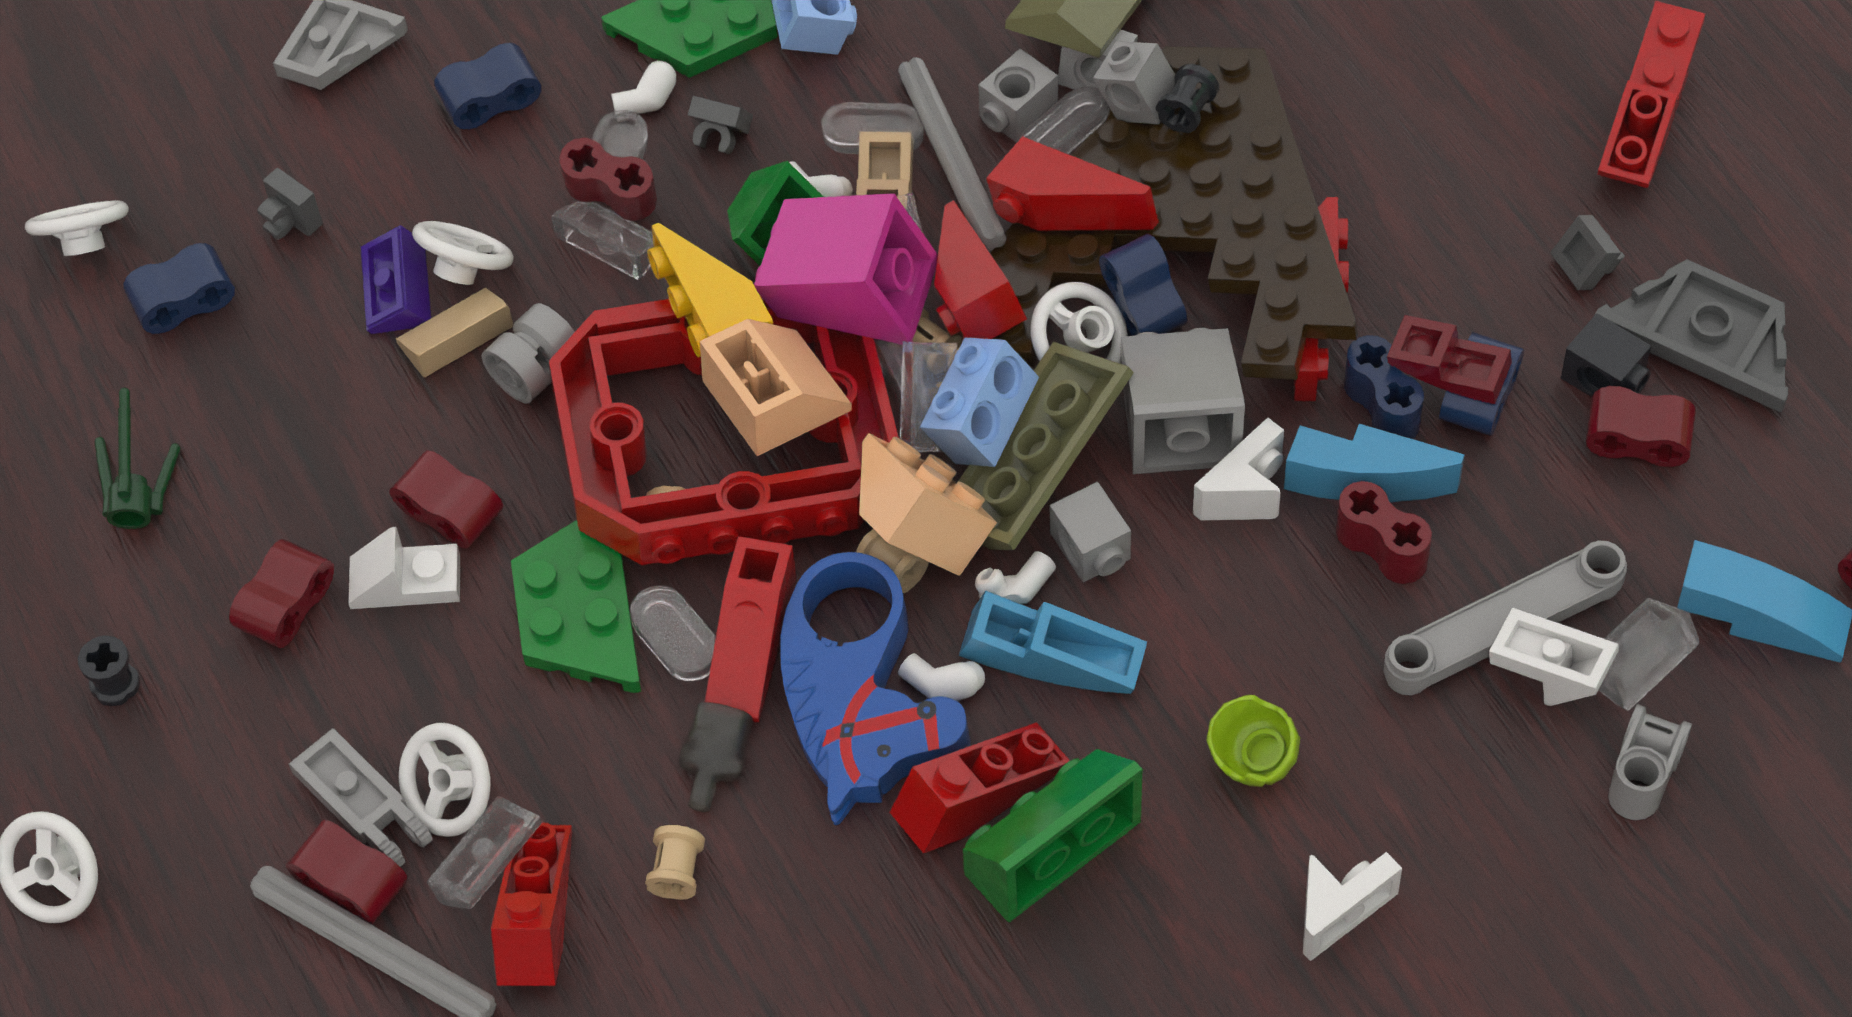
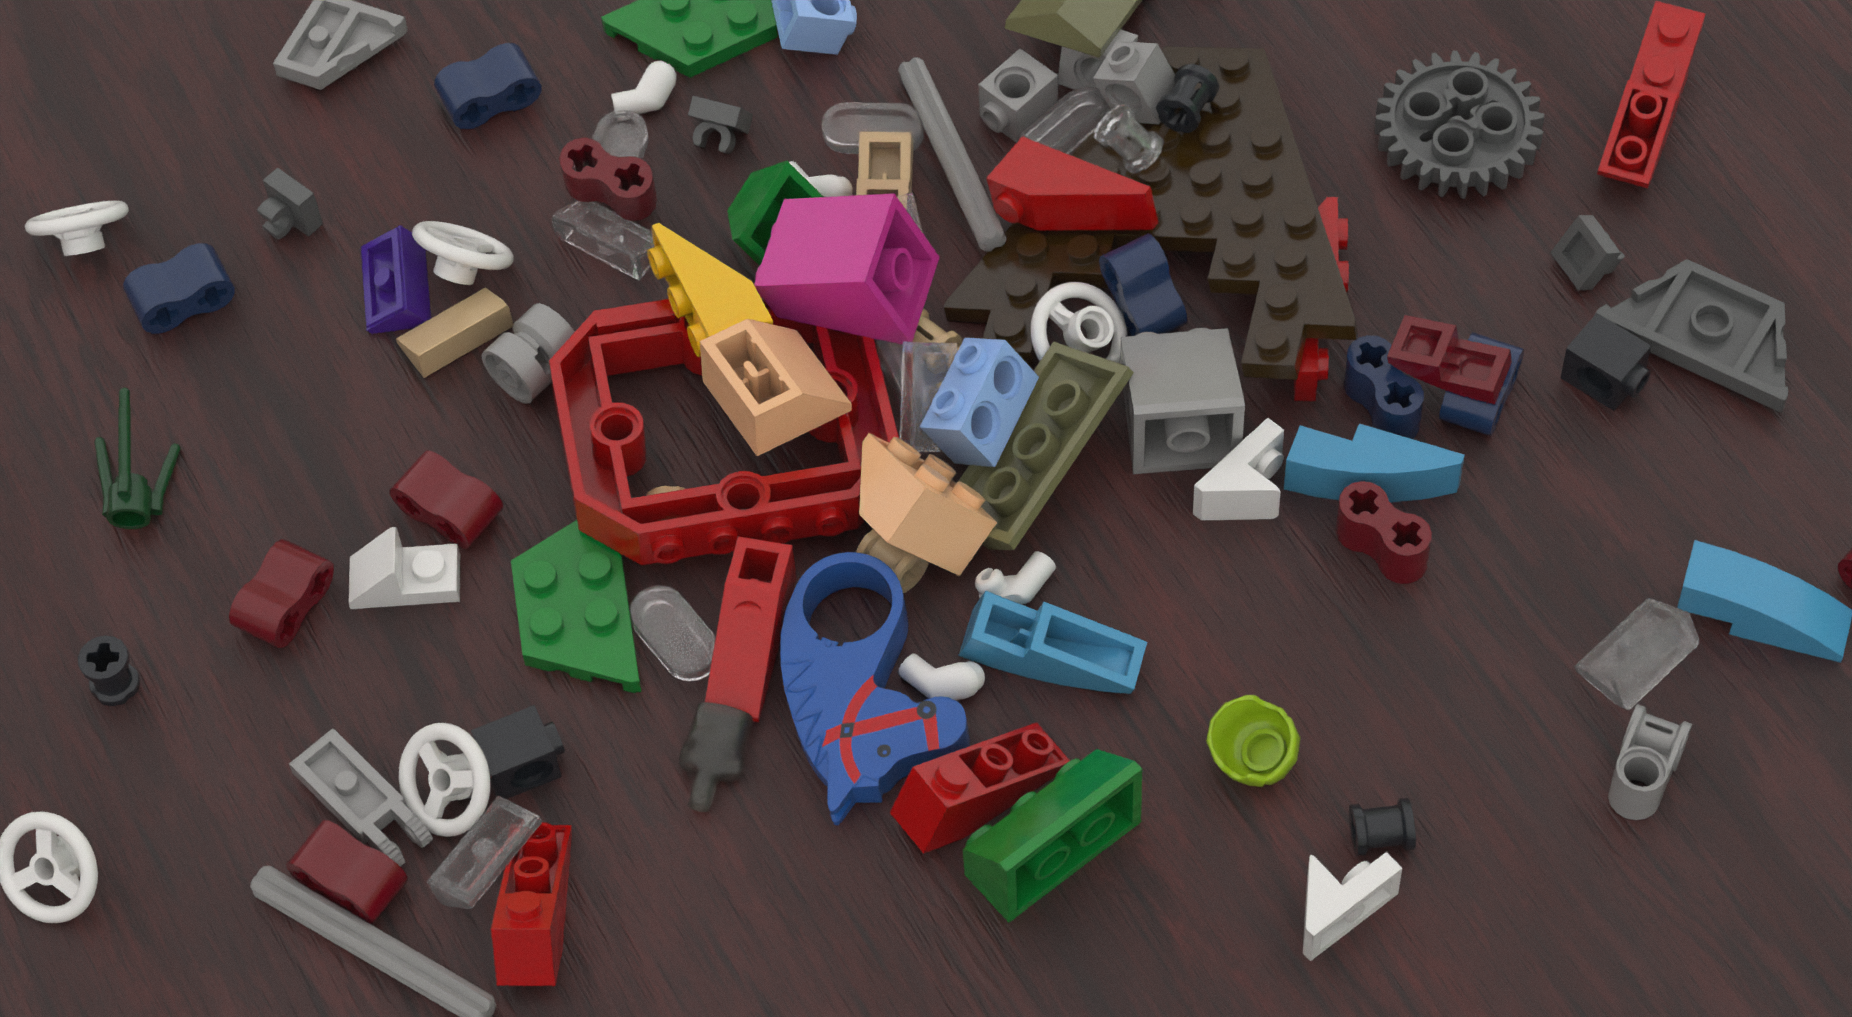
tan bush [645,825,705,900] -> none
red slope [934,200,1027,339] -> none
light grey brick [1050,482,1131,582] -> none
light grey piece [1383,541,1627,695] -> none
white slope [1489,607,1619,706] -> none
dark red axle [1586,386,1696,467] -> none
none -> black brick [471,705,565,803]
none -> clear bush [1094,104,1164,173]
none -> black bush [1349,798,1416,856]
none -> dark grey gear [1374,51,1544,198]

